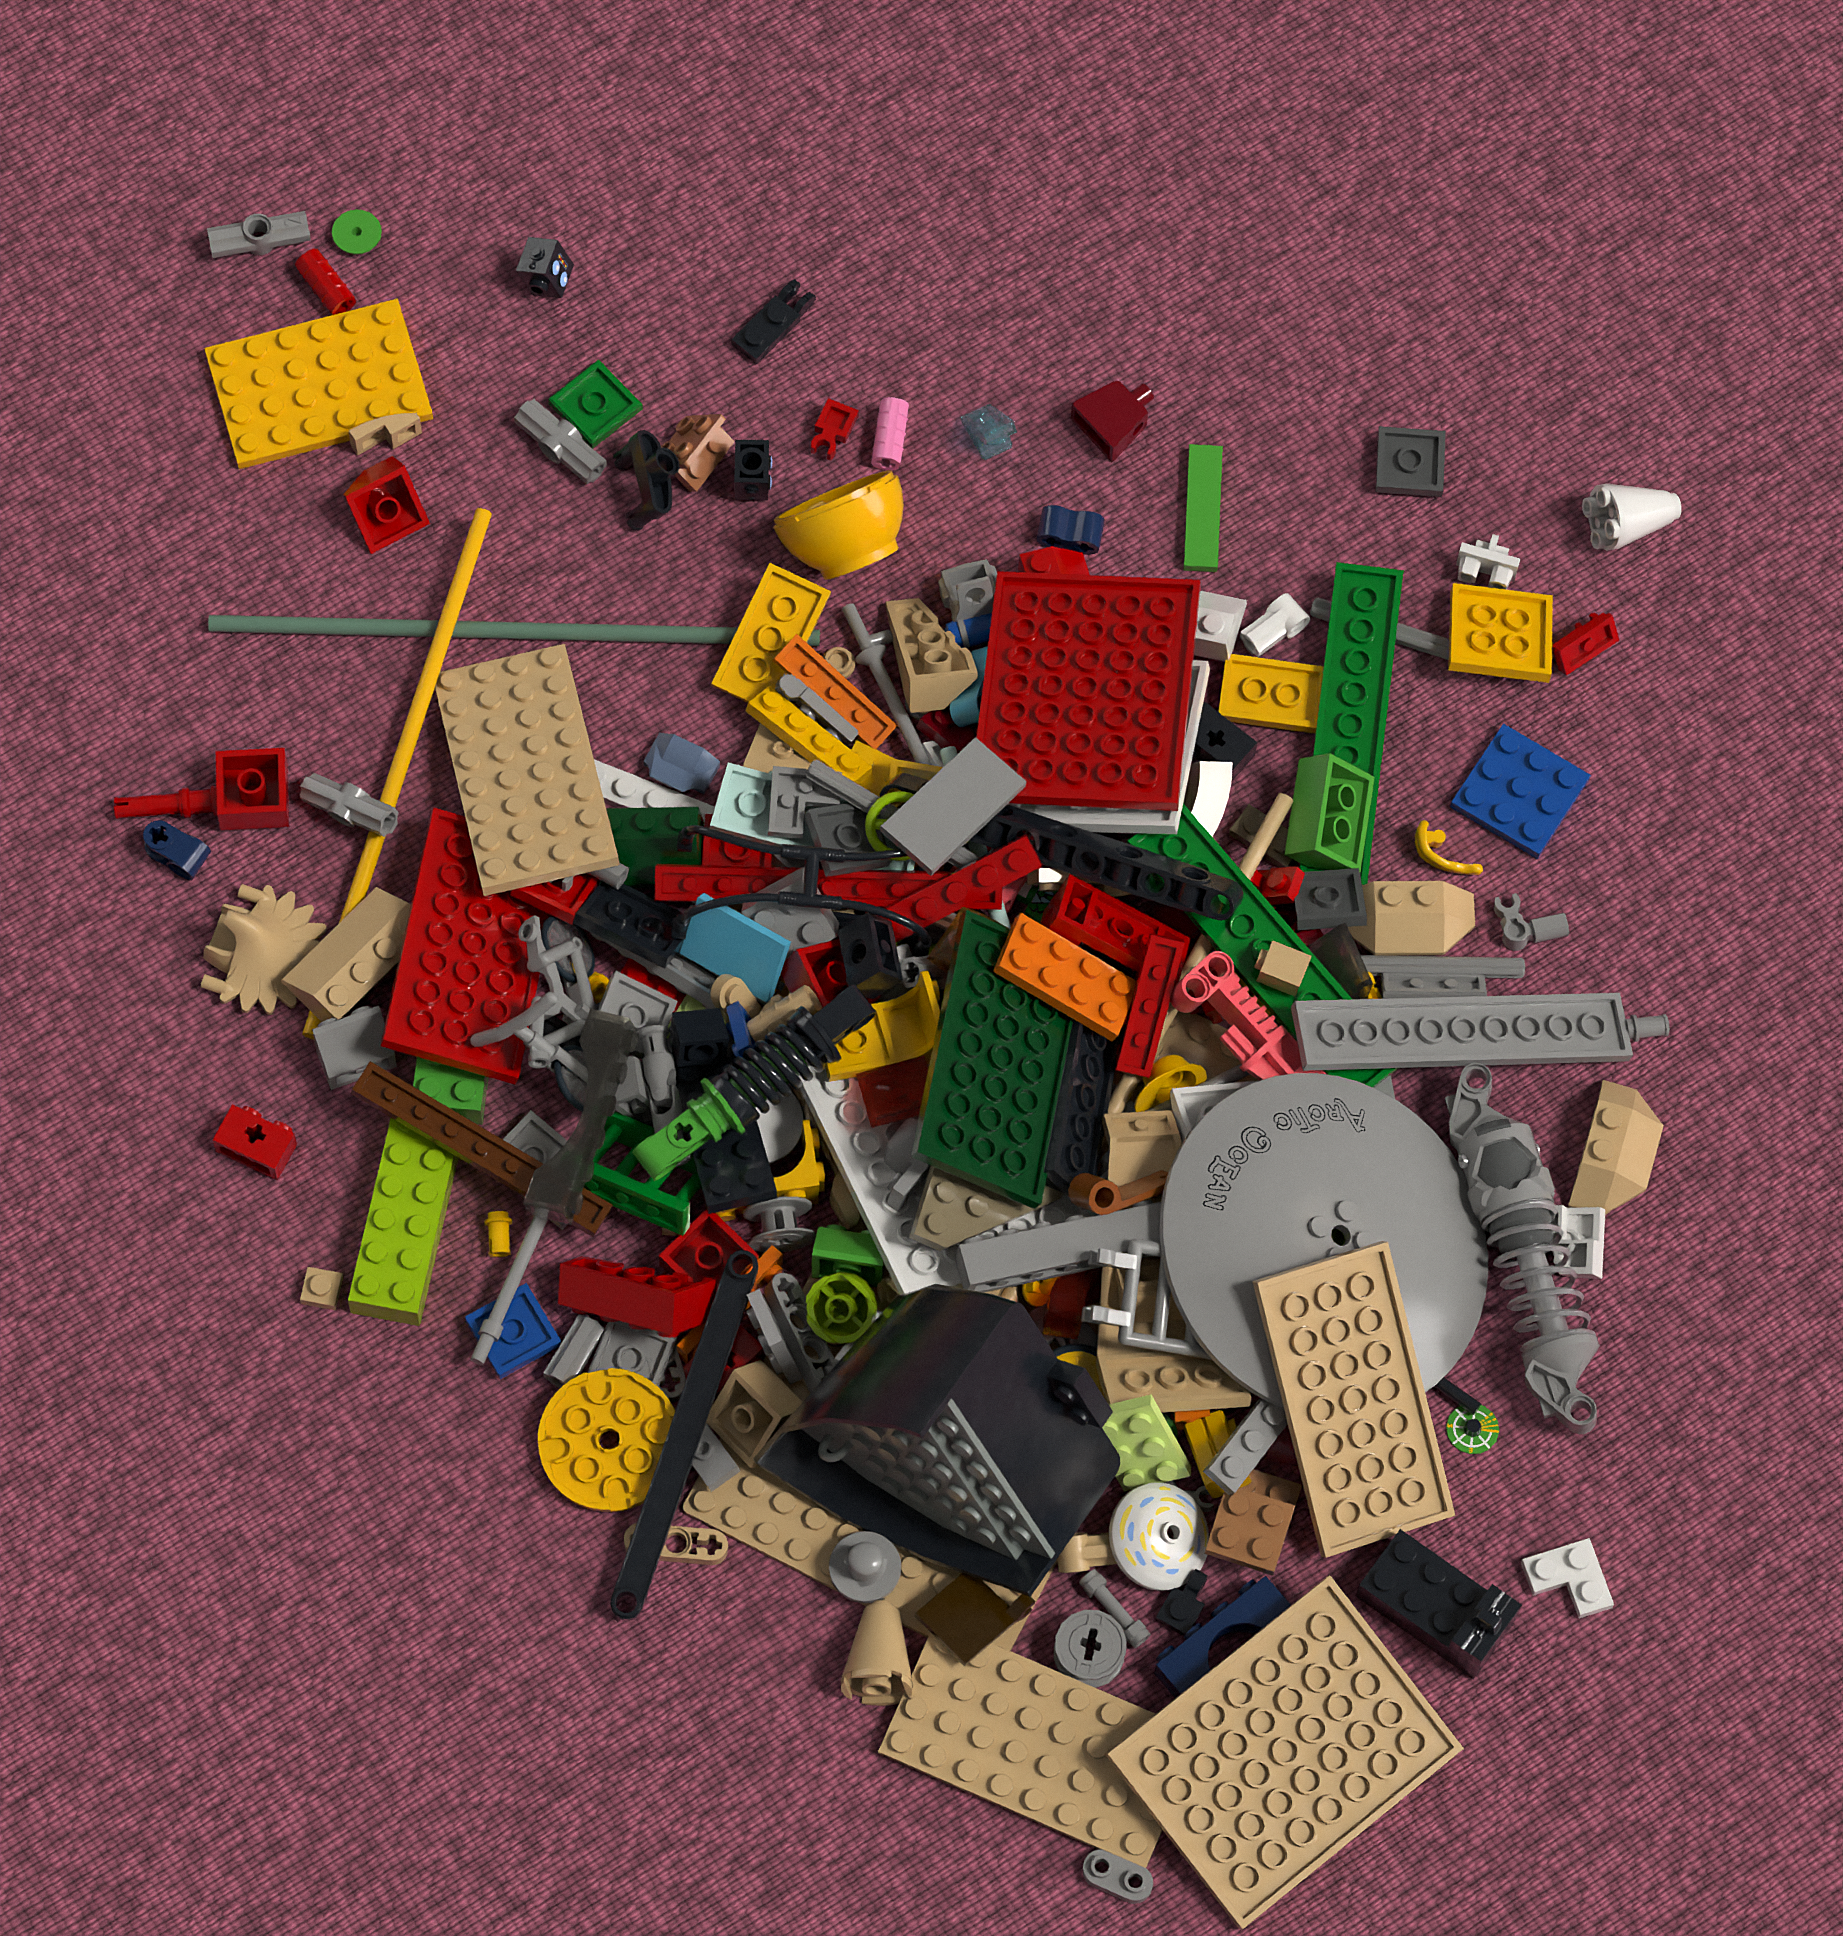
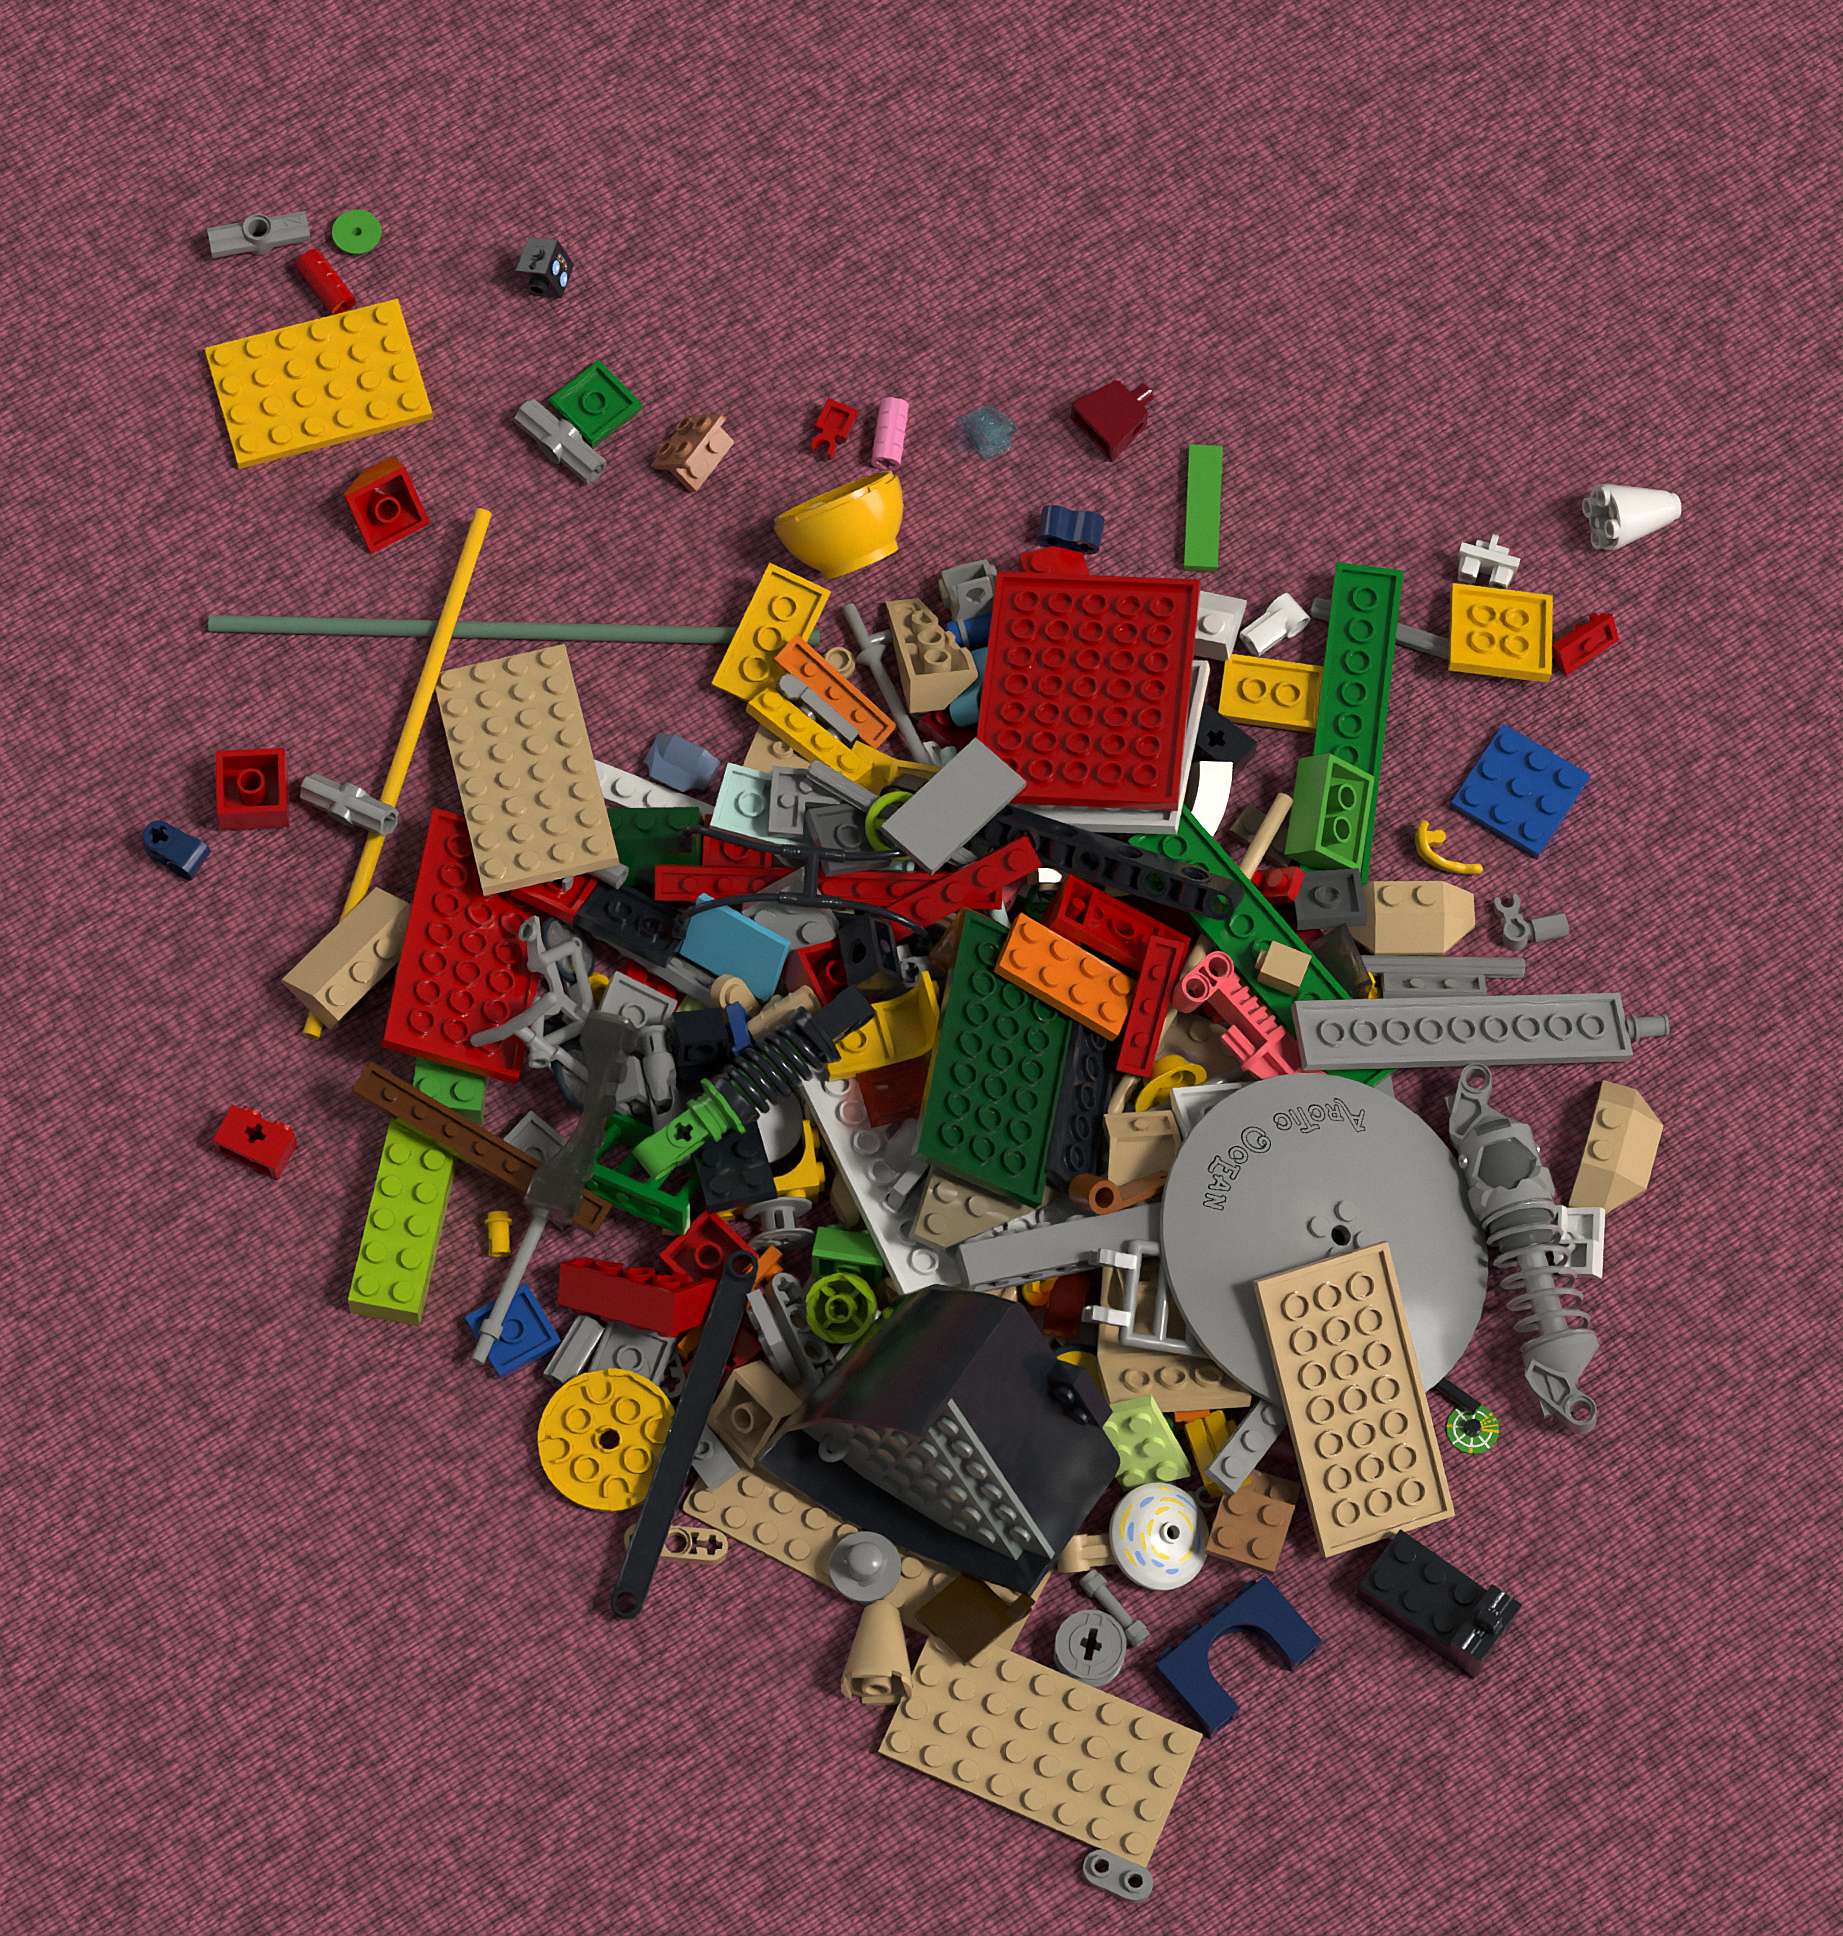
red pin [114,785,217,819] -> none
tan piece [200,884,327,1015] -> none
tan plate [300,1267,343,1310] -> none
light grey slope [312,1006,397,1090] -> none
tan slope [349,413,422,455] -> none
black connector [613,430,680,531] -> none
black hinge [731,279,816,364] -> none
black head [734,439,772,500] -> none
tan plate [1105,1576,1464,1930] -> none
black plate [1155,1569,1208,1636] -> none
dark grey plate [1375,426,1446,497] -> none
white plate [1521,1538,1614,1618] -> none

